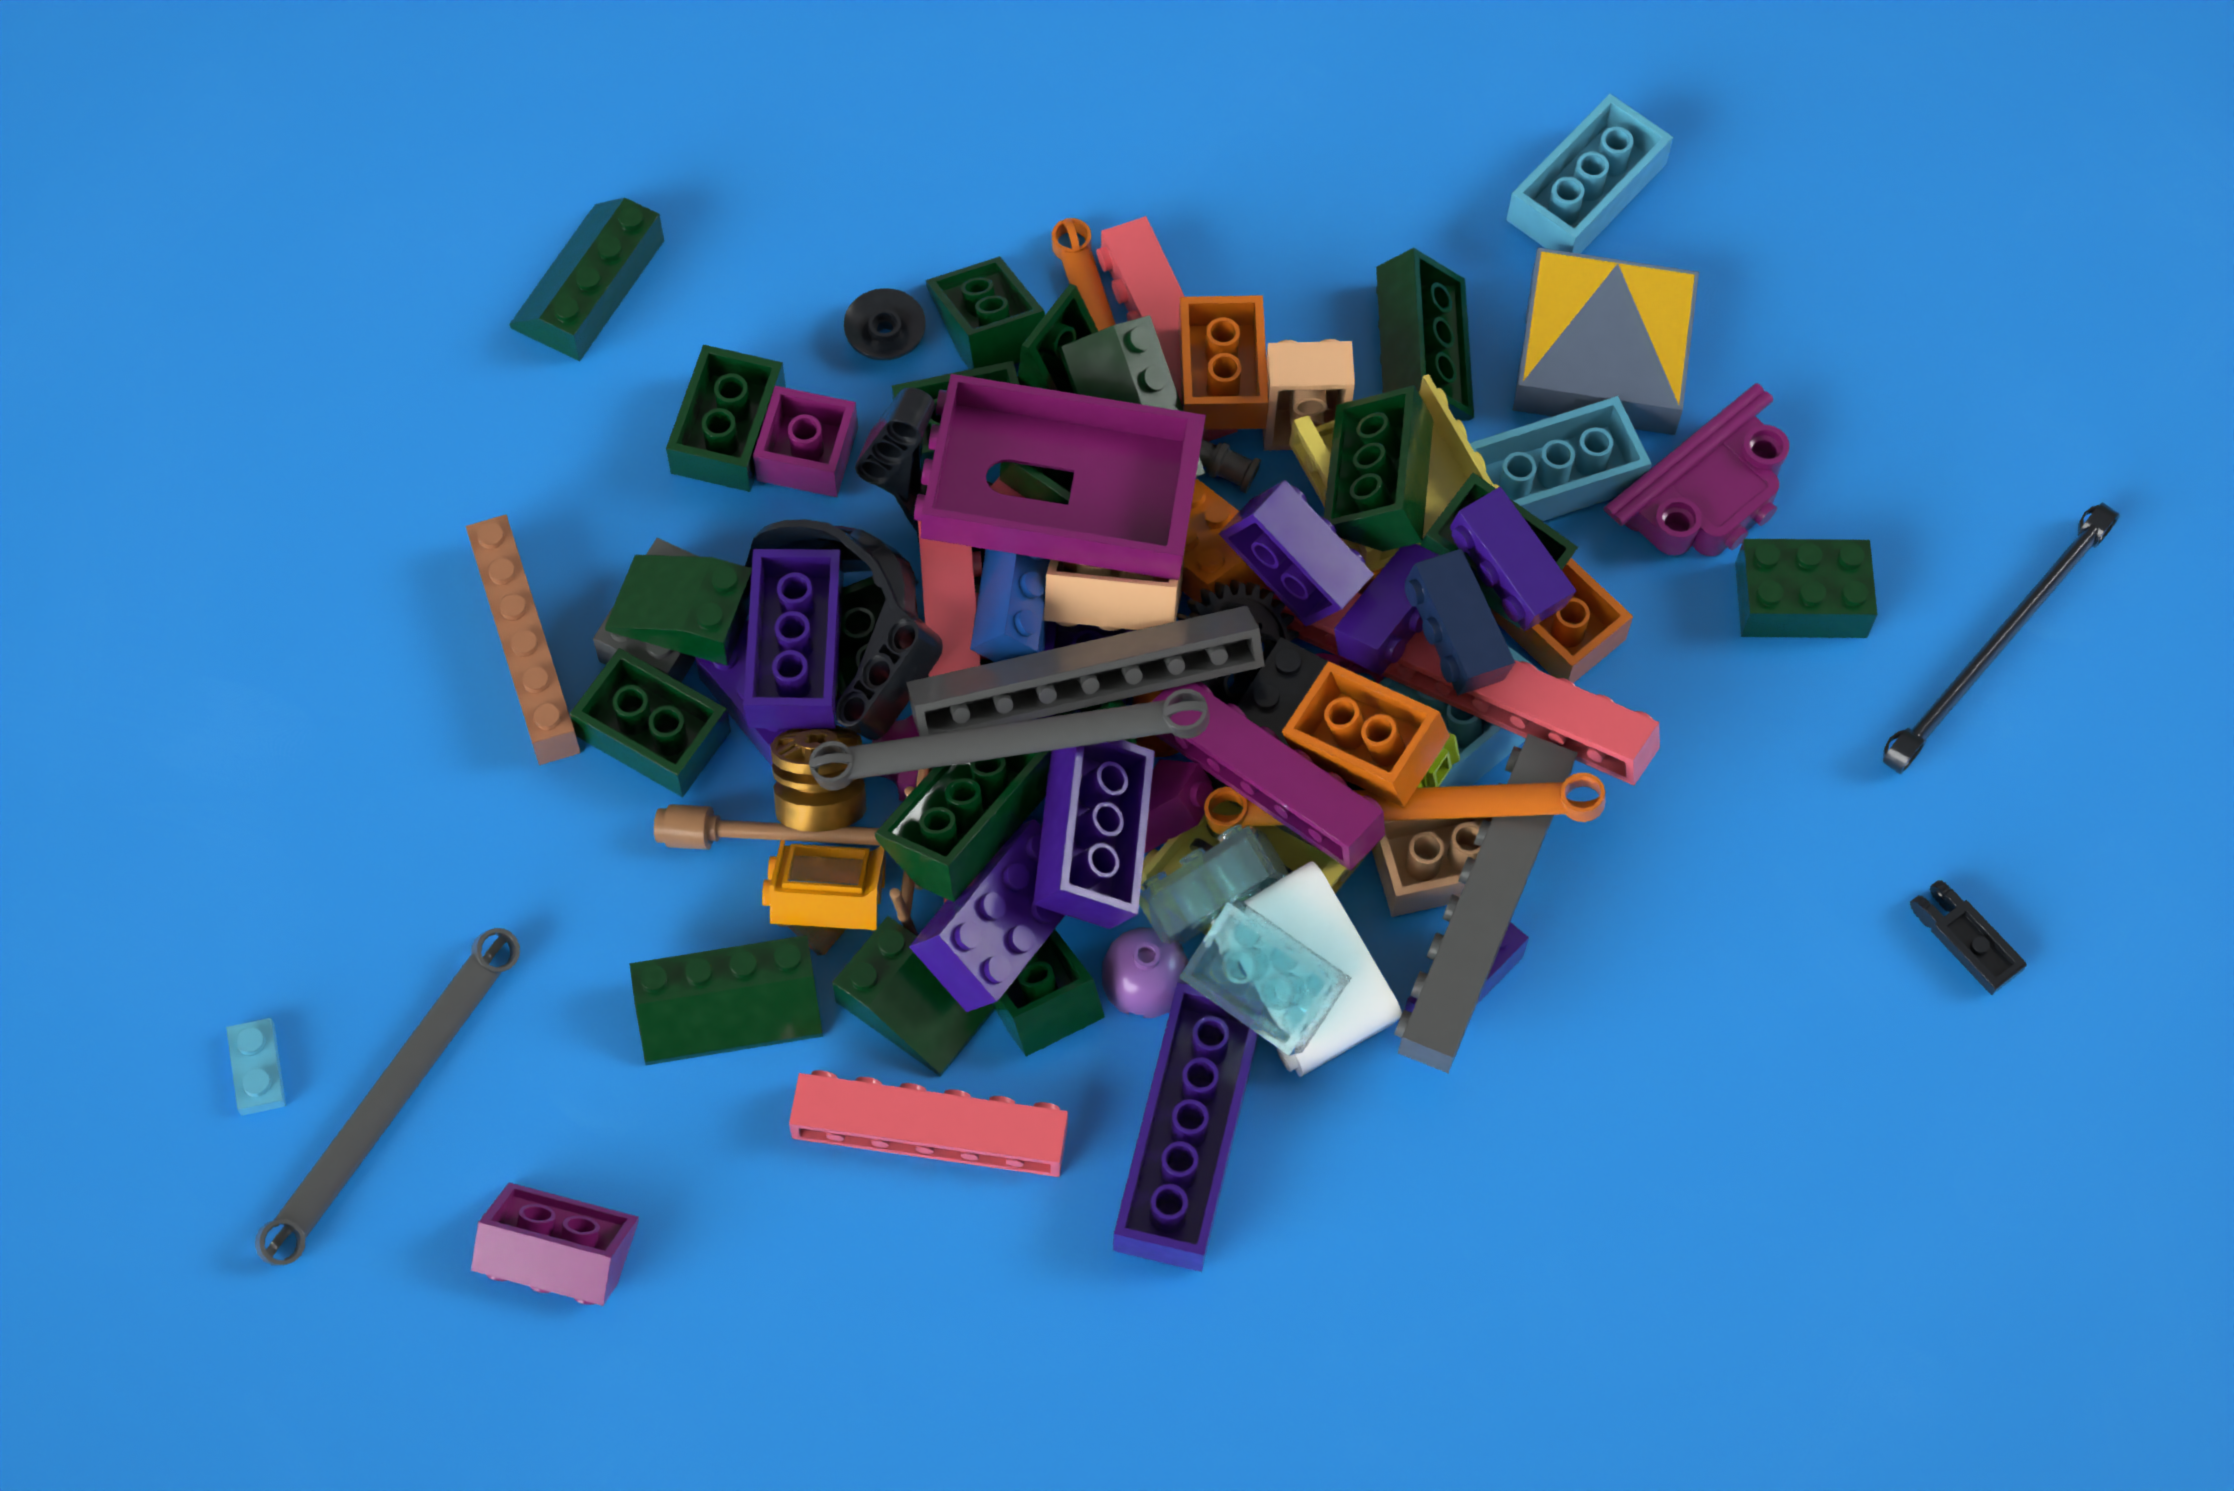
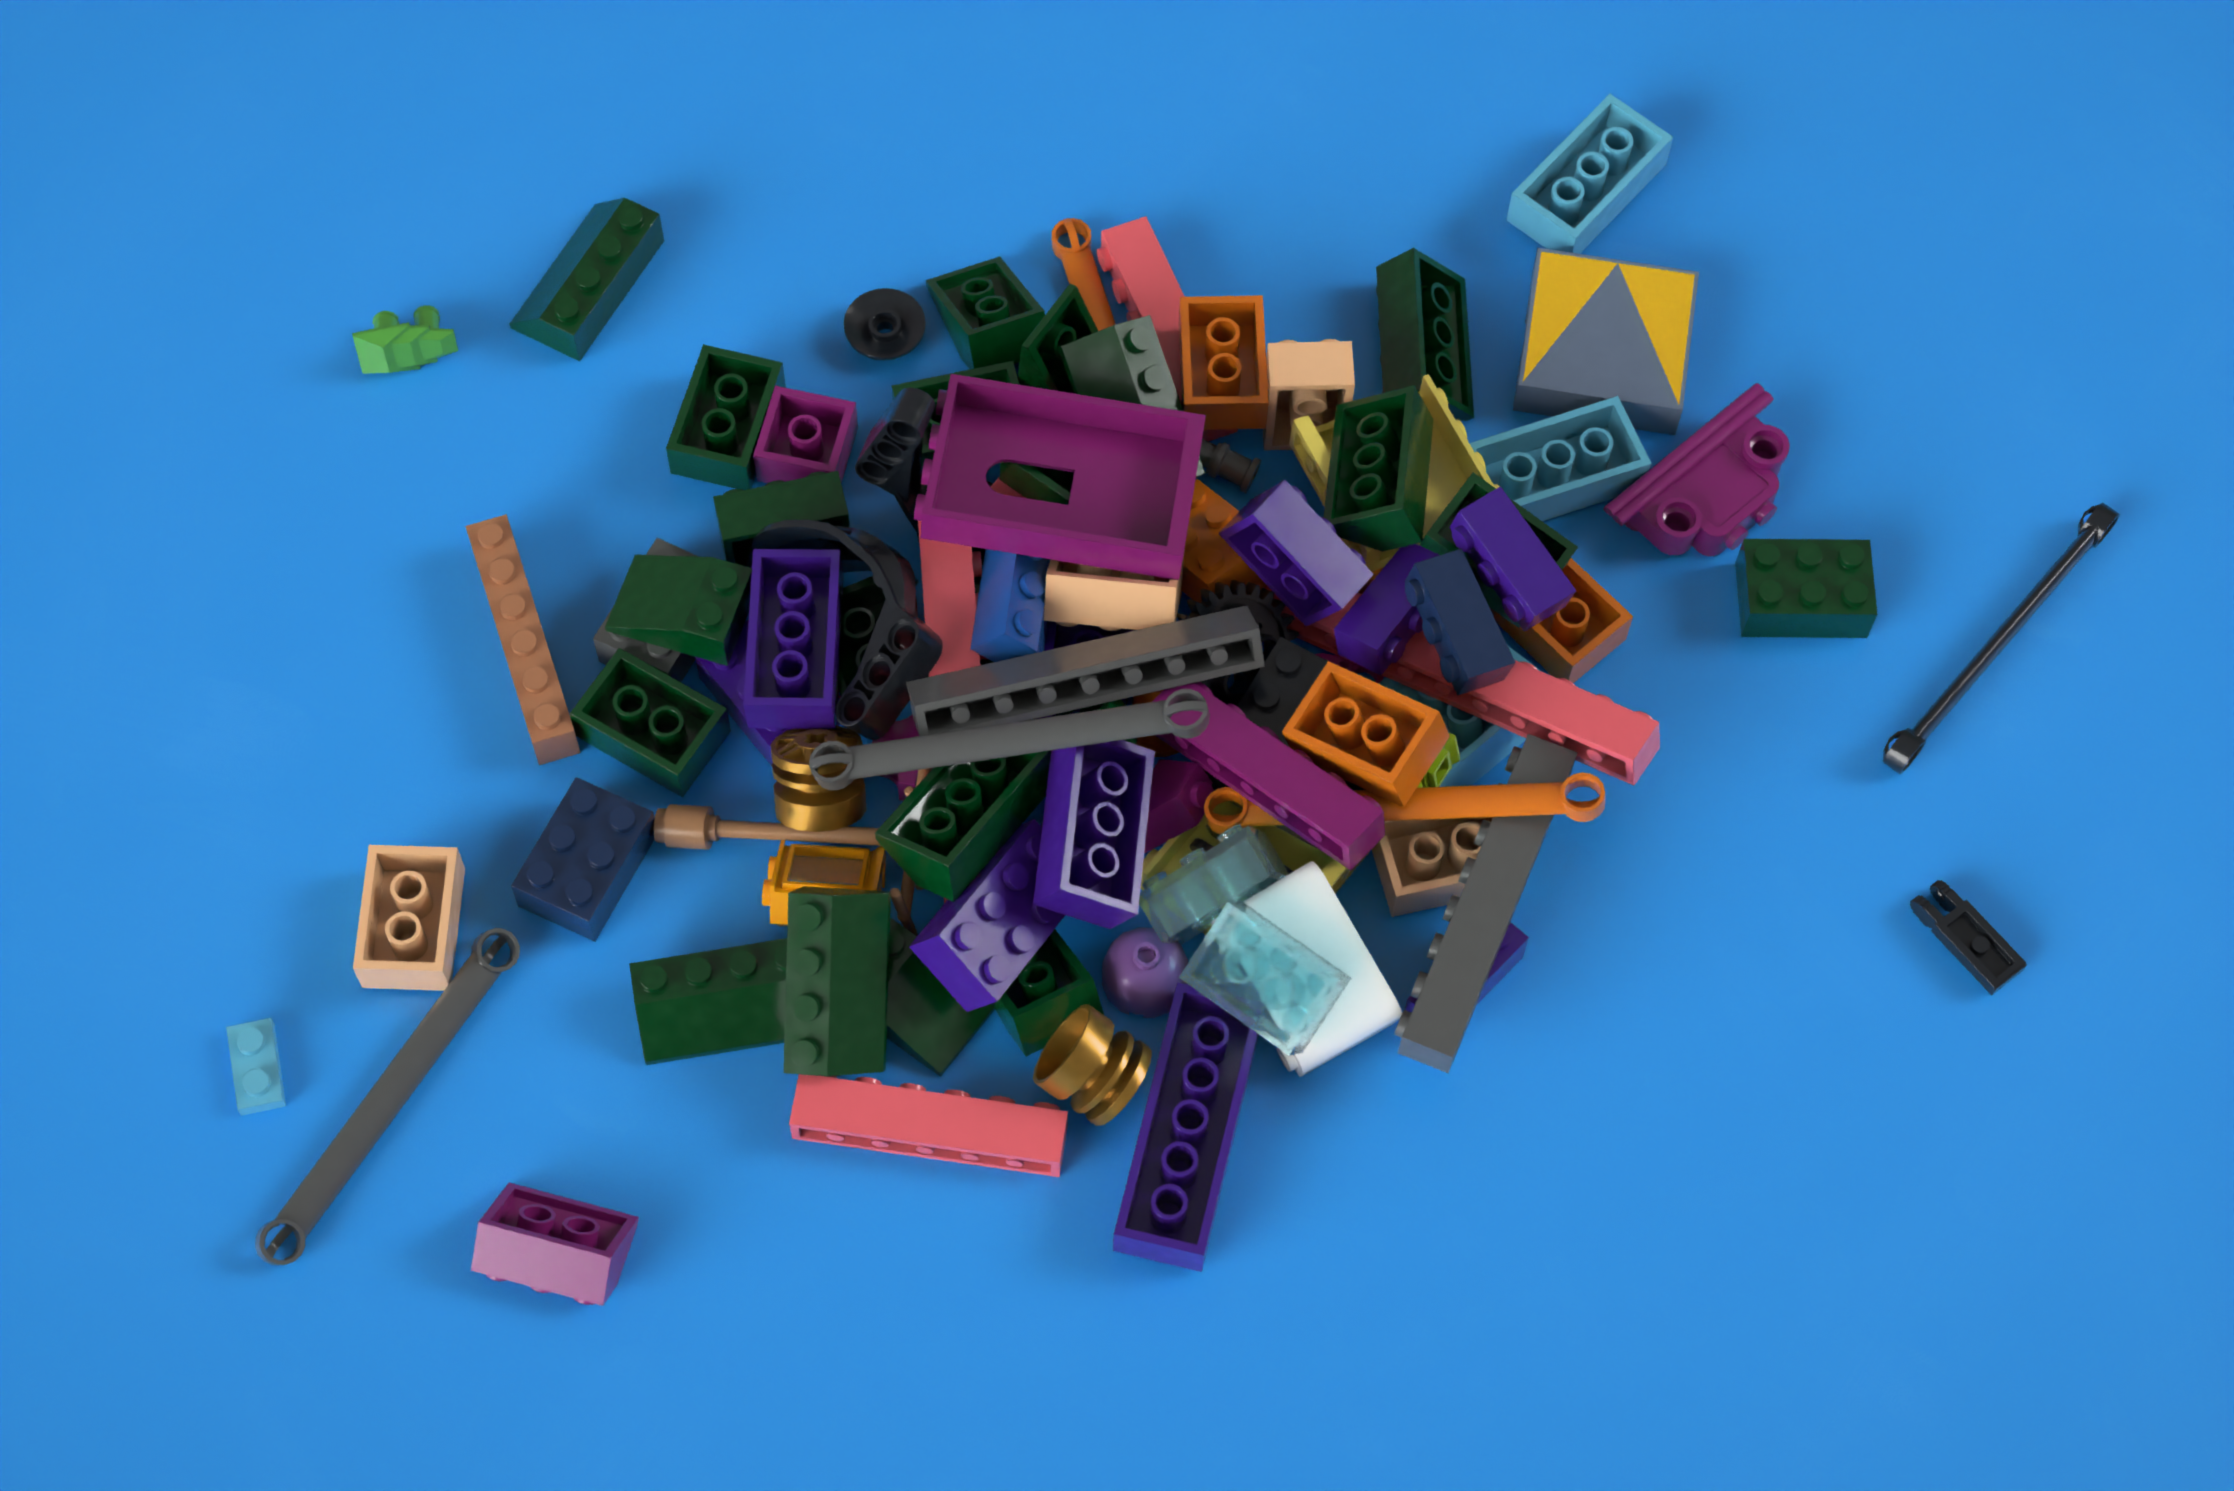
none -> bright green connector [352,305,458,374]
none -> light nougat brick [353,845,465,991]
none -> dark blue brick [511,777,655,941]
none -> dark green brick [713,471,850,566]
none -> dark green slope [783,886,891,1076]
none -> pearl gold wheel [1033,1004,1152,1126]

